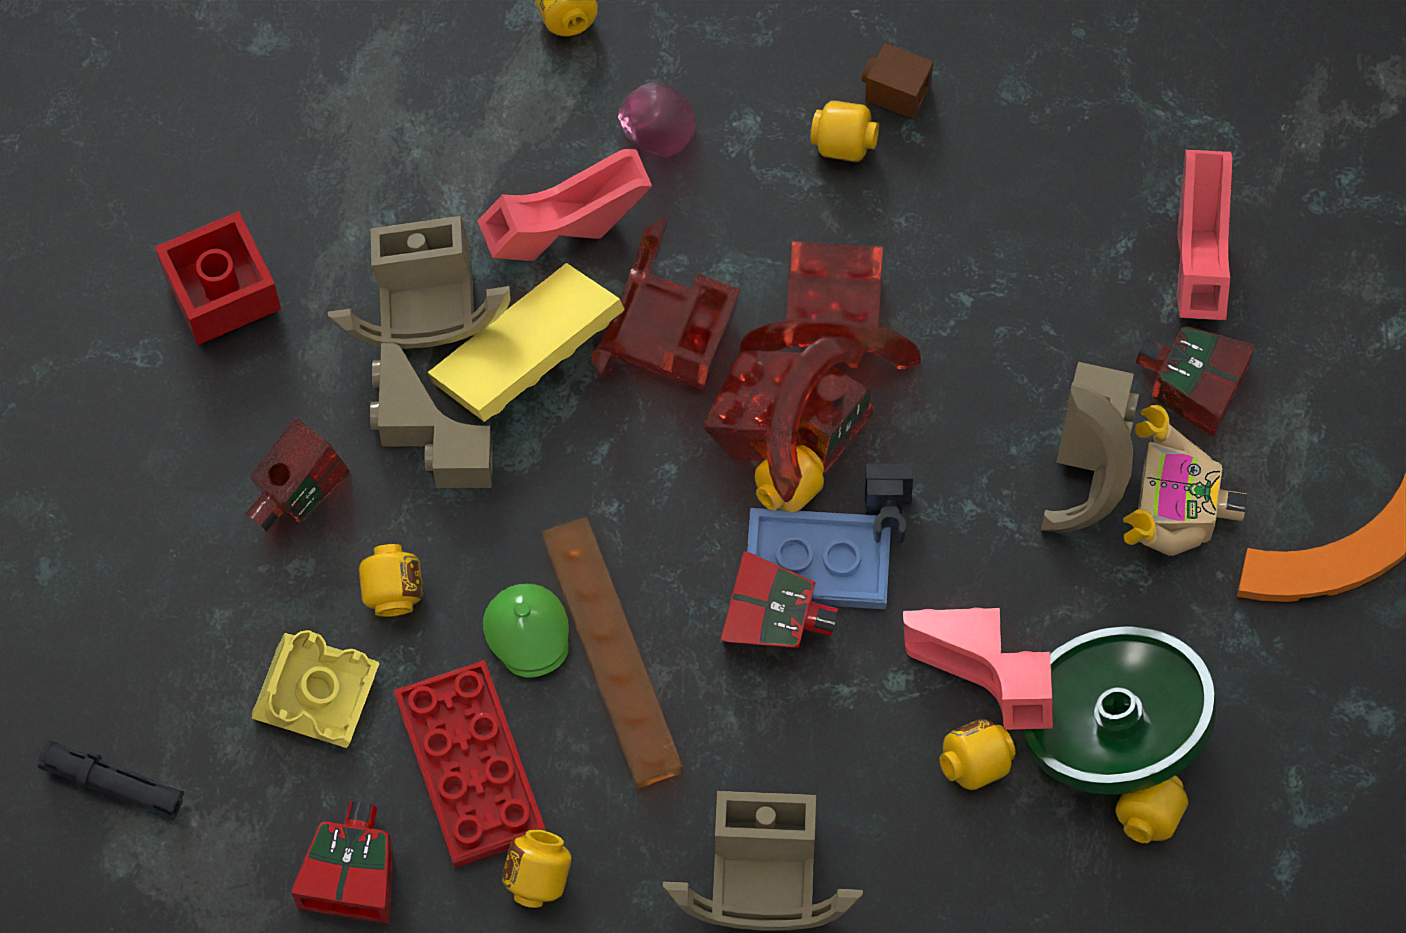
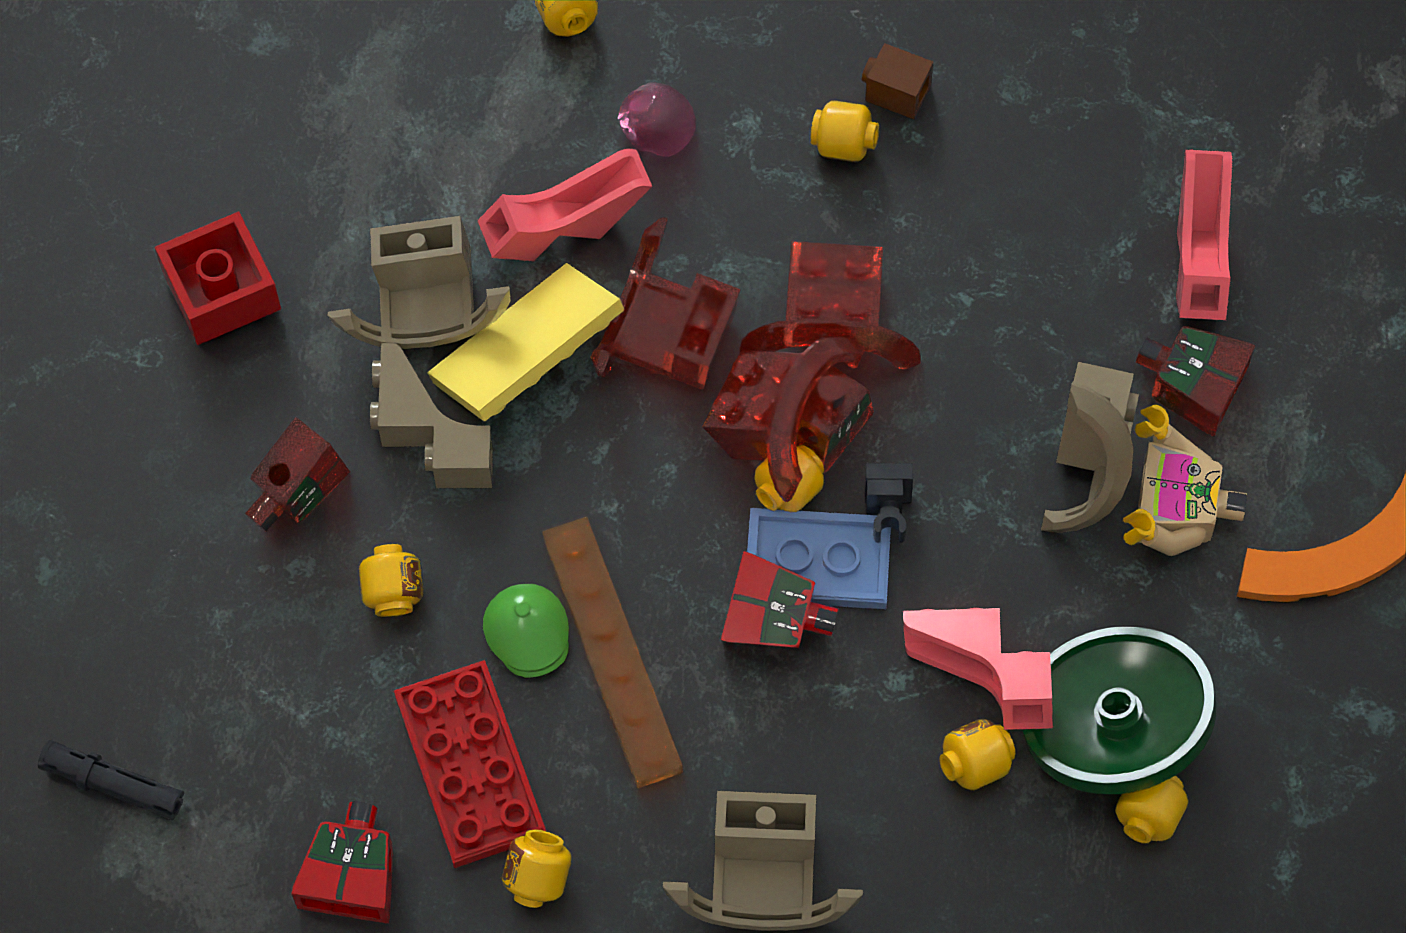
light yellow slope [251,630,379,748] -> none

